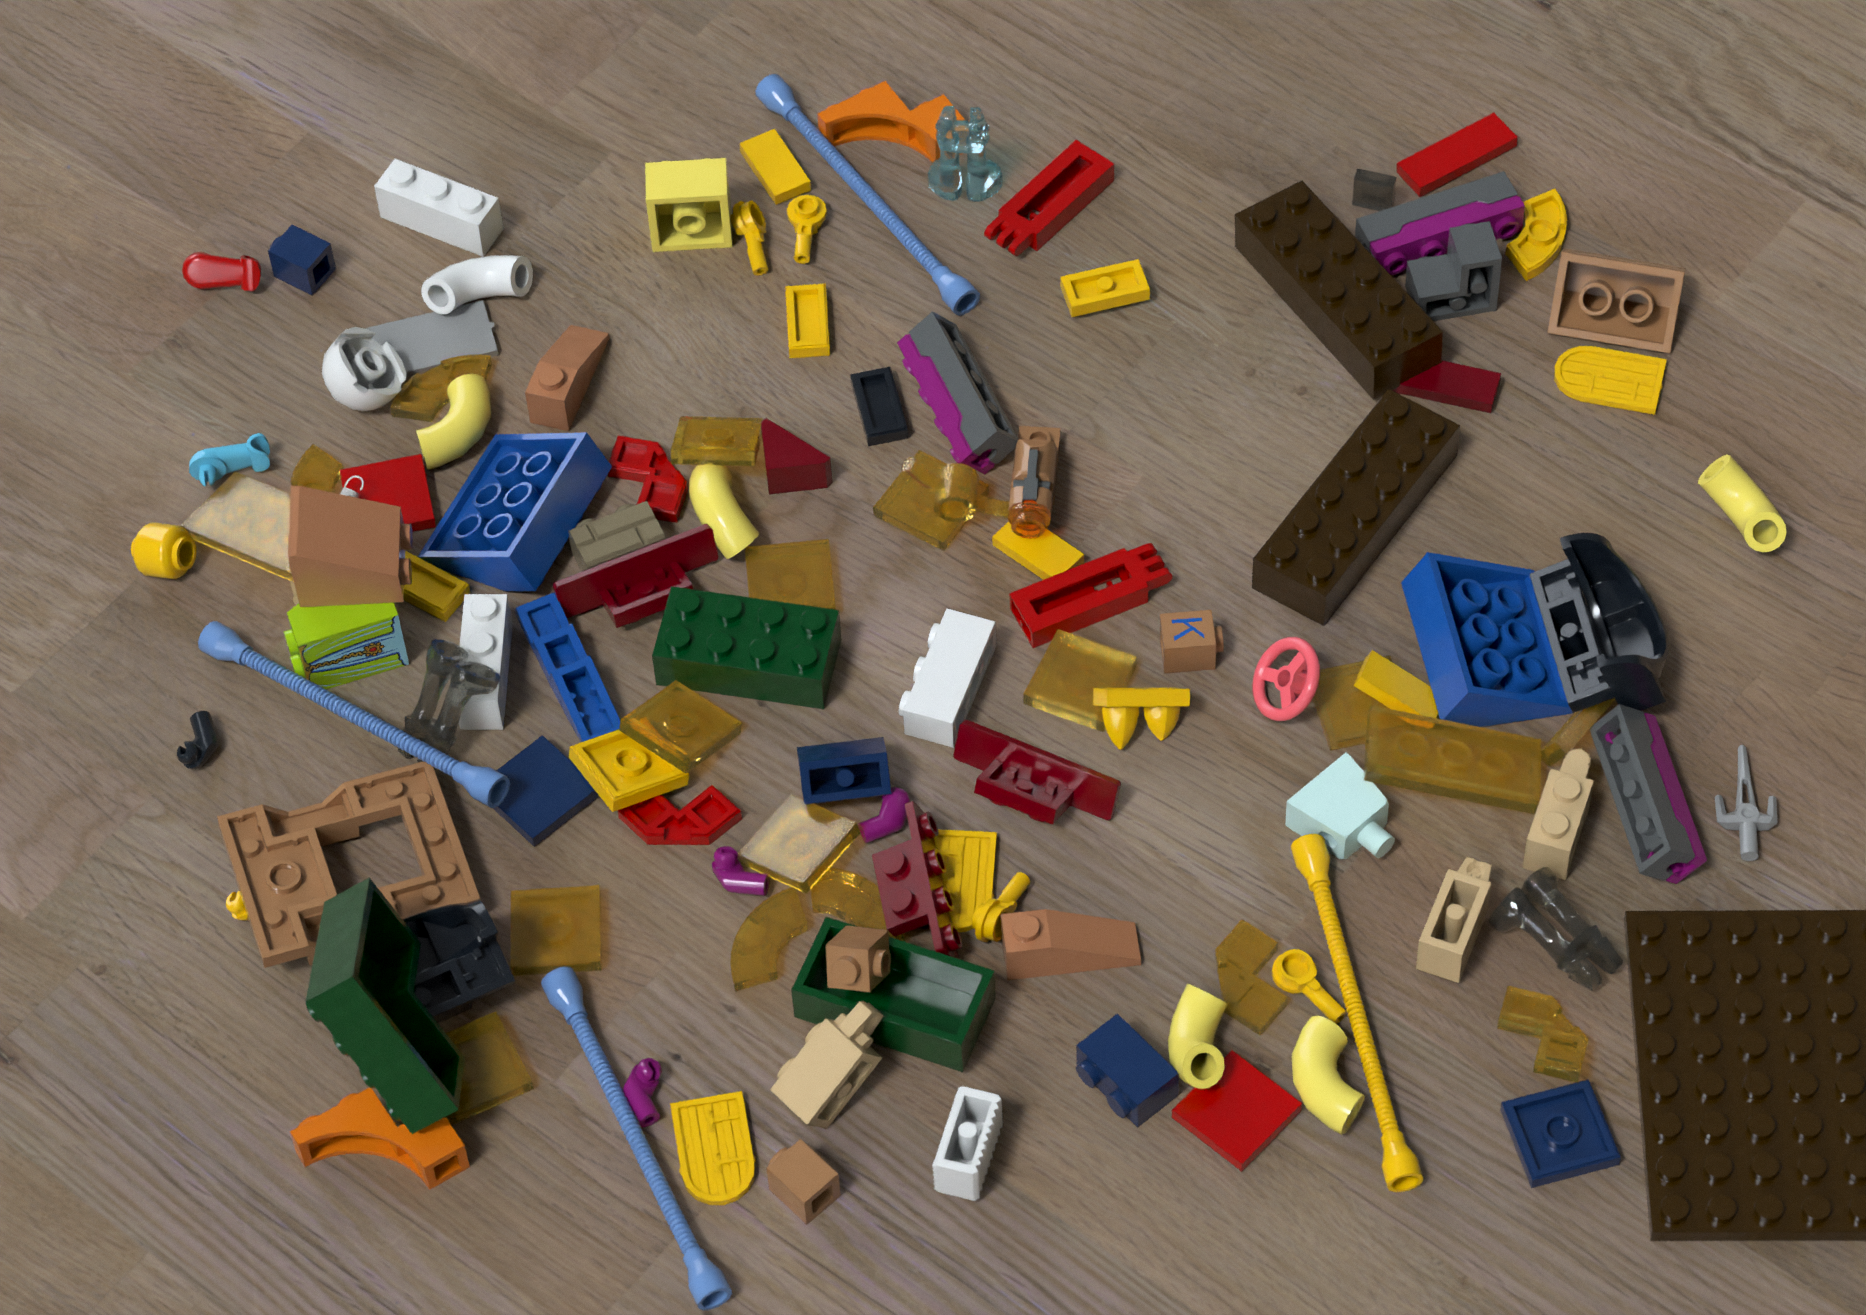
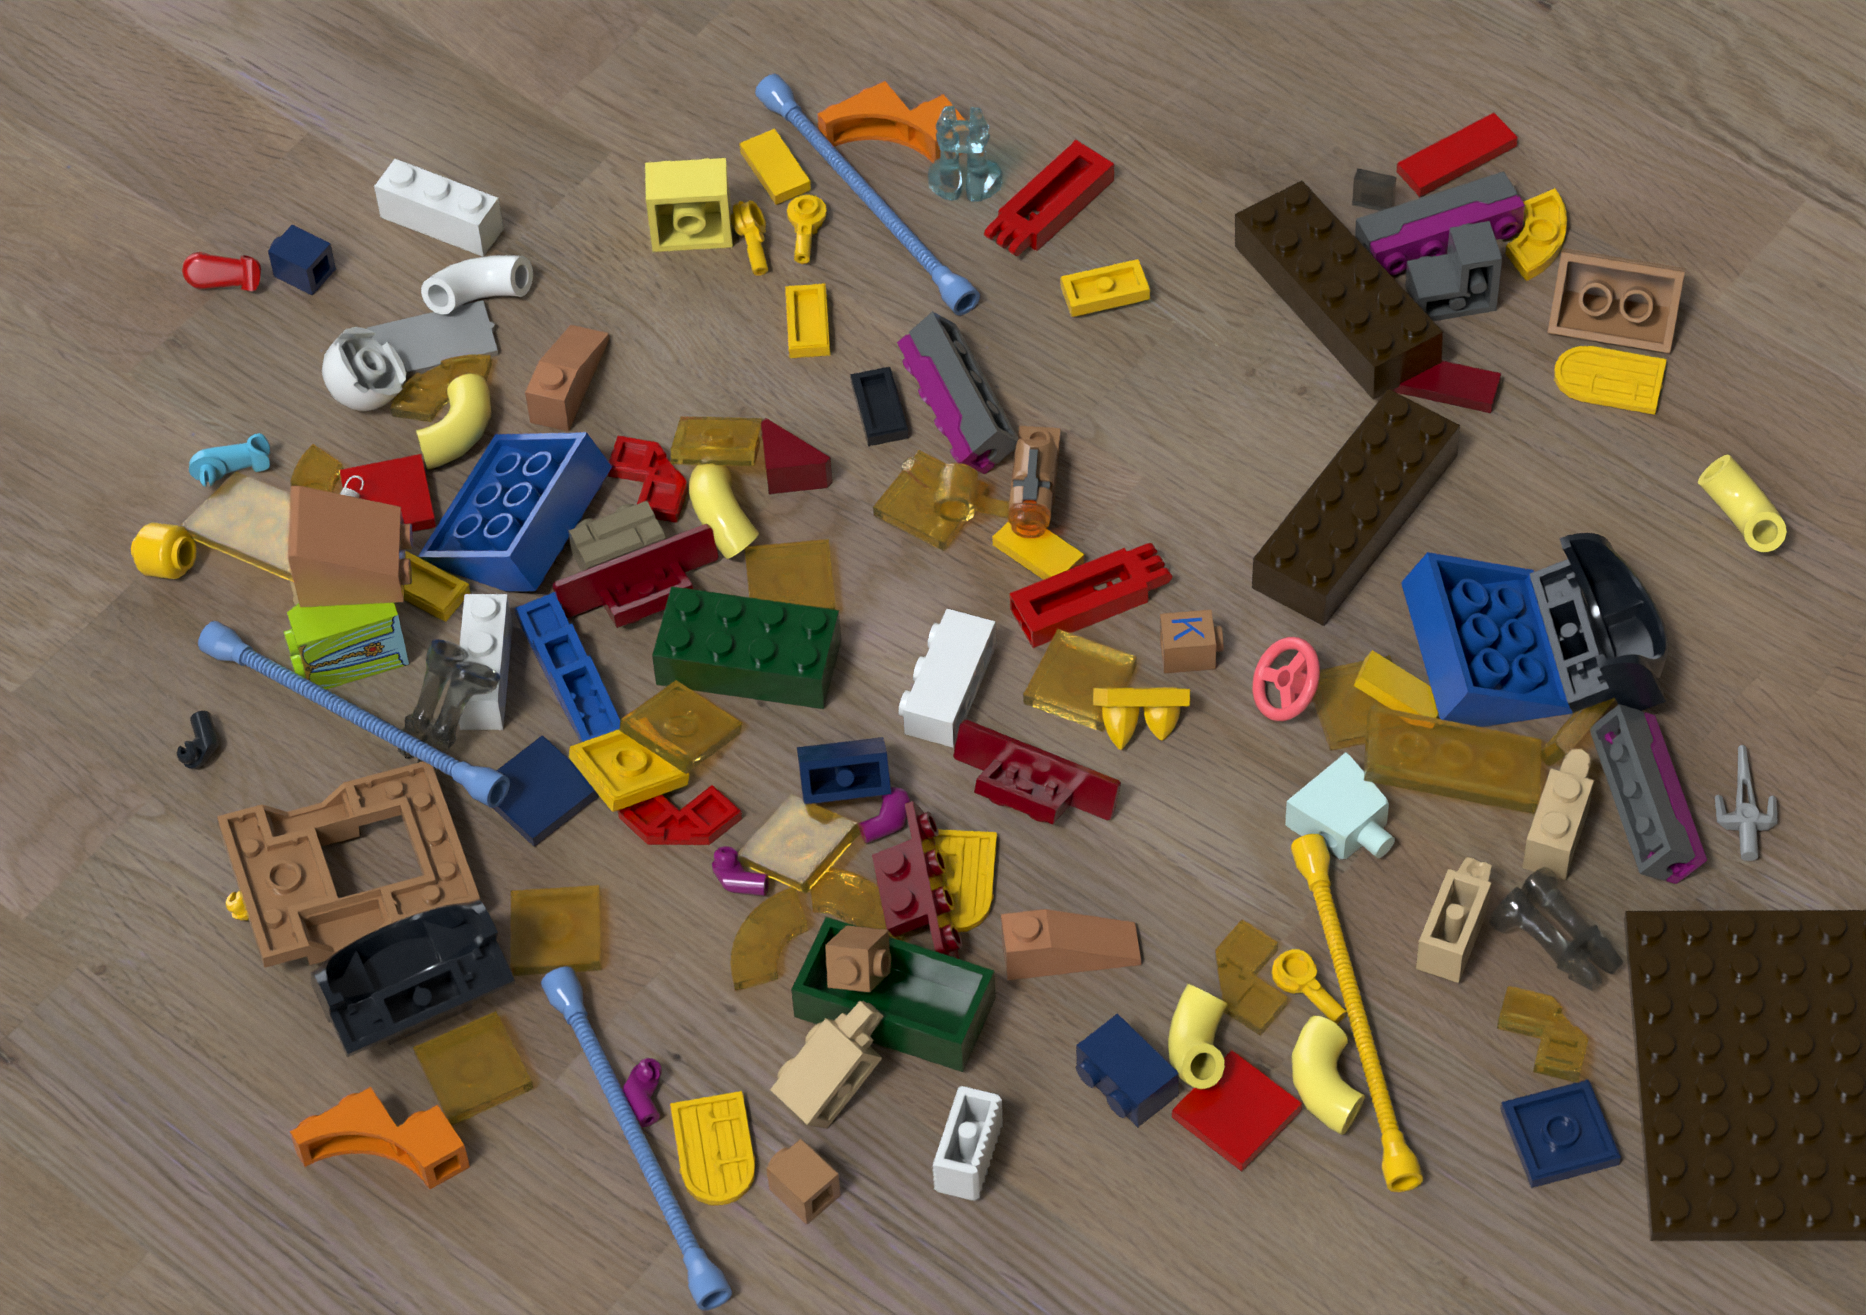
dark green piece [305,877,465,1134] -> none
yellow plate [972,872,1030,942] -> none

